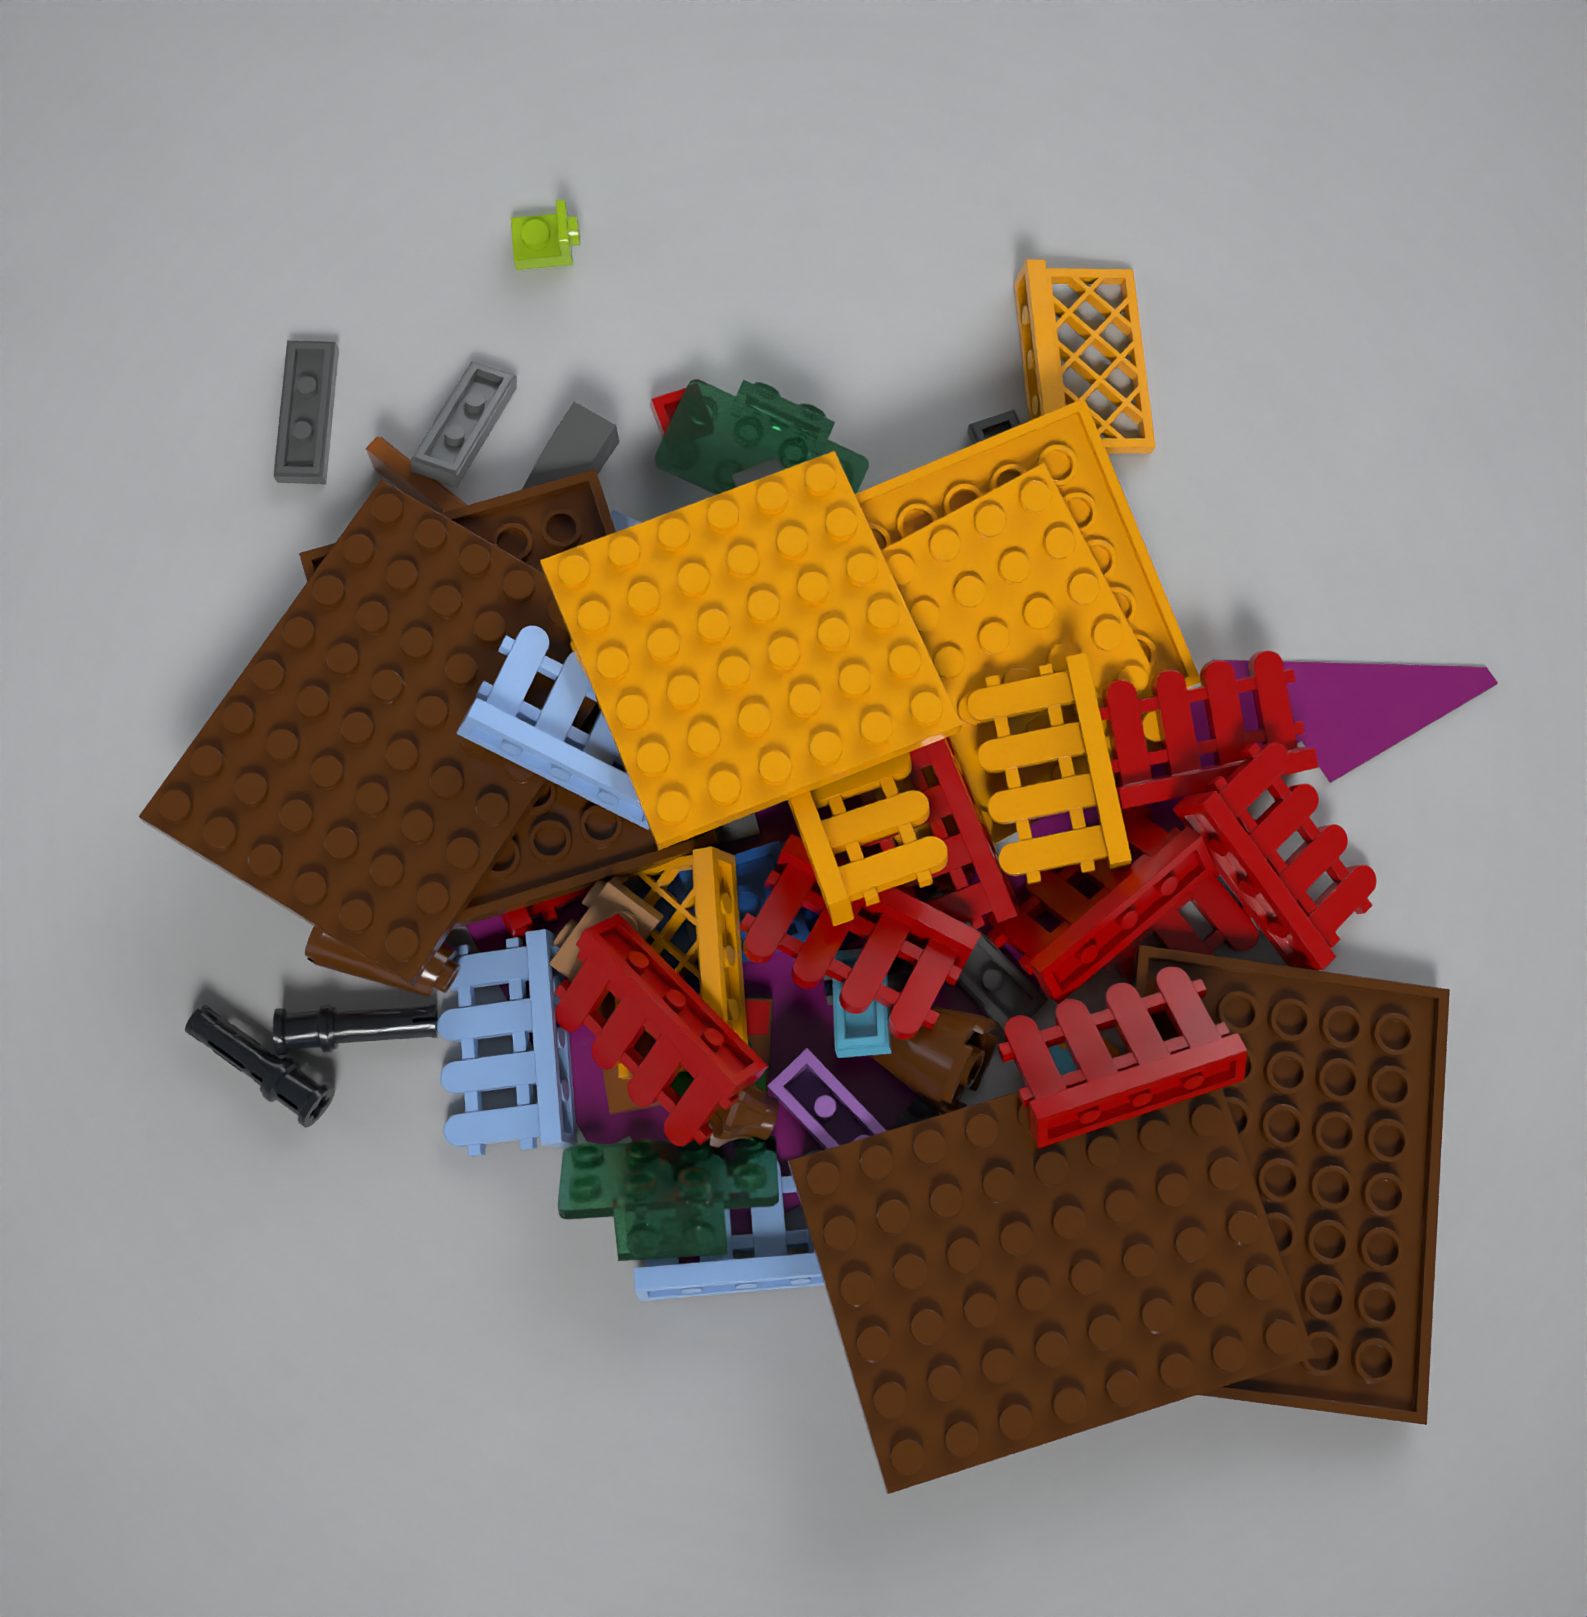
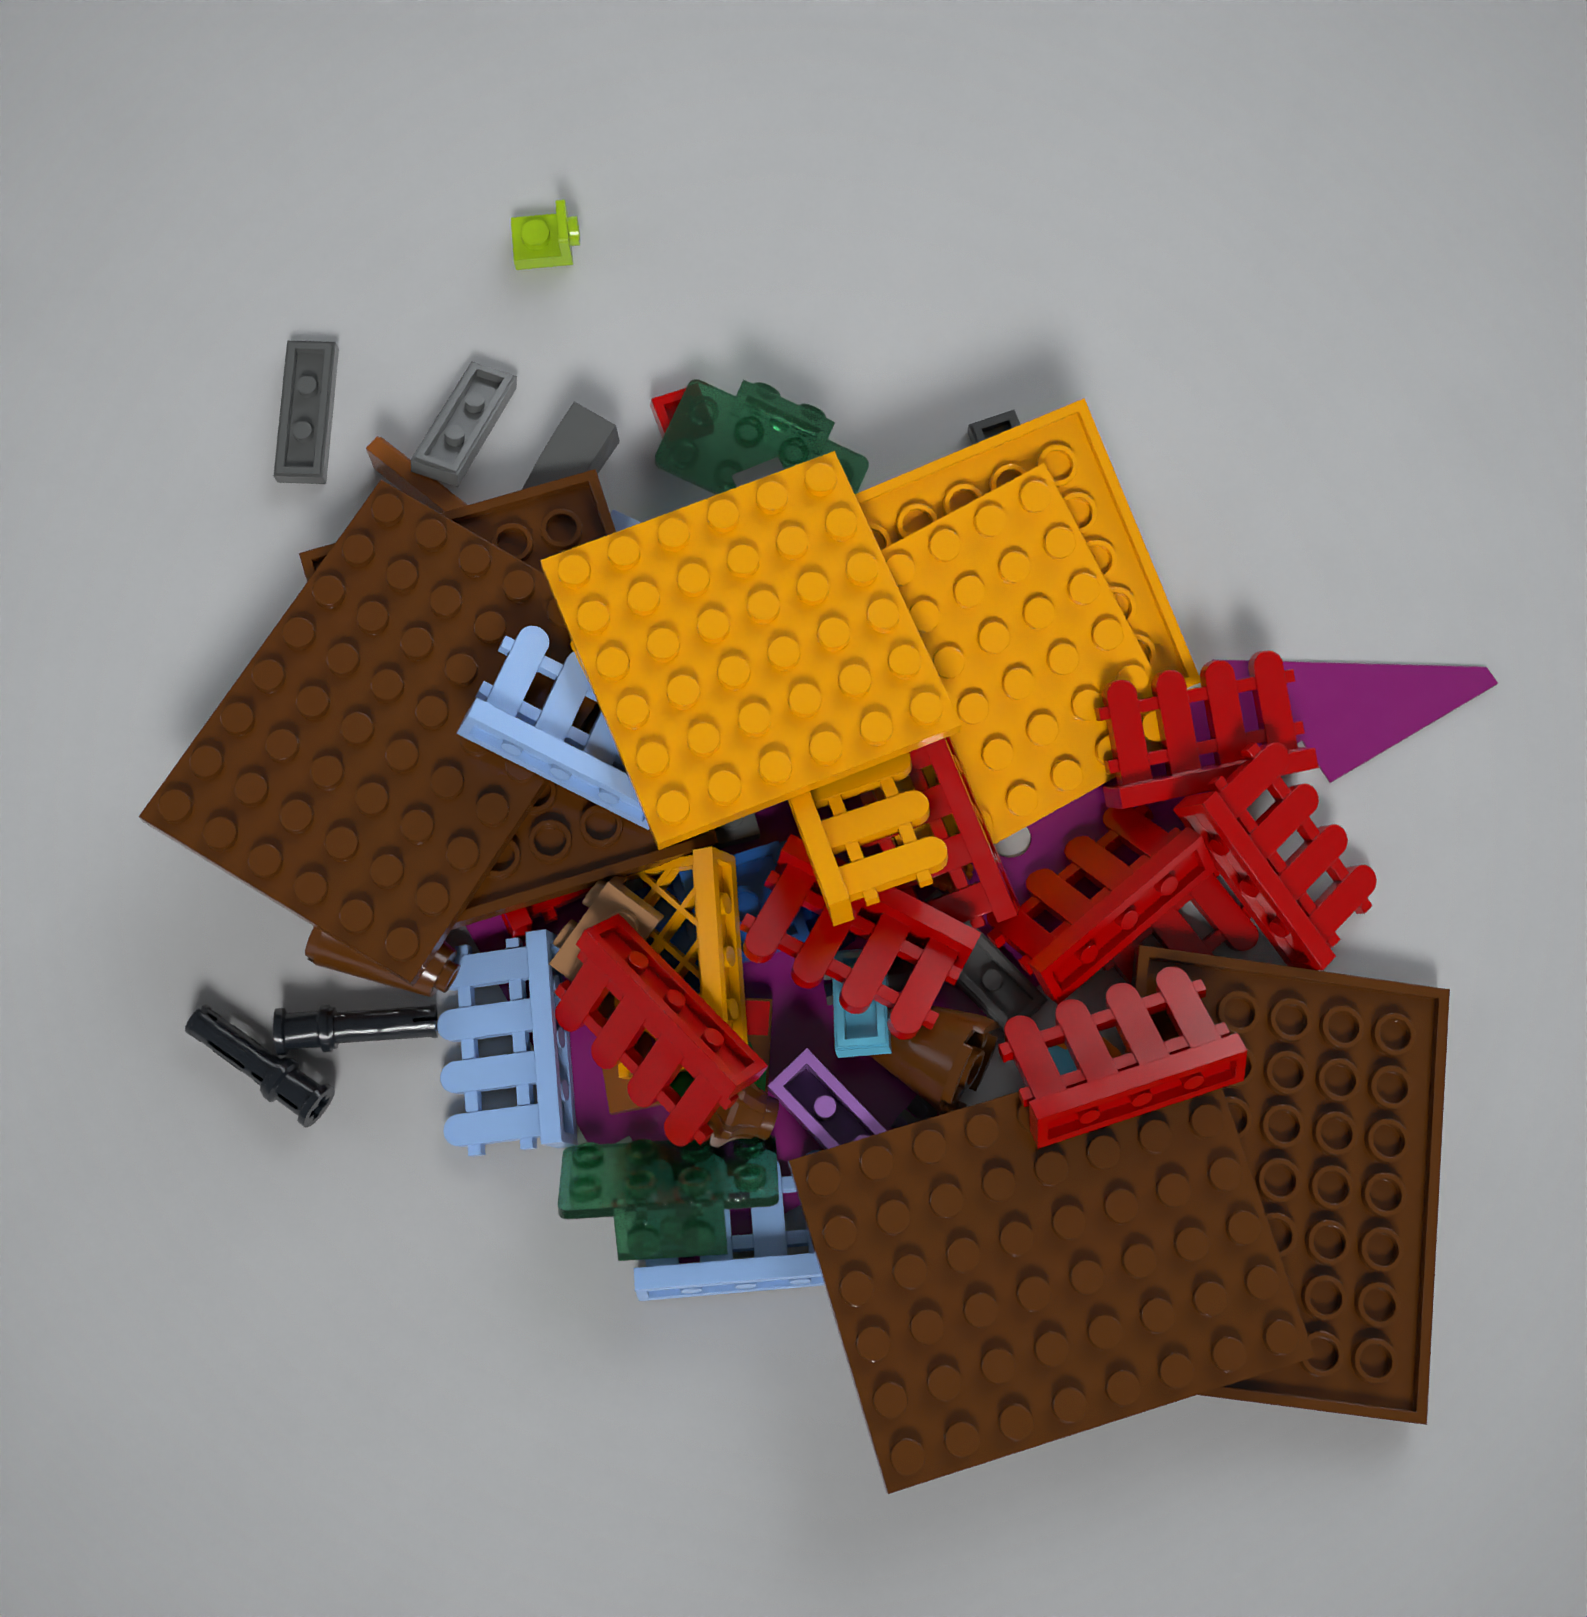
light orange fence [967,652,1132,884] -> none
light orange fence [1014,259,1156,454] -> none

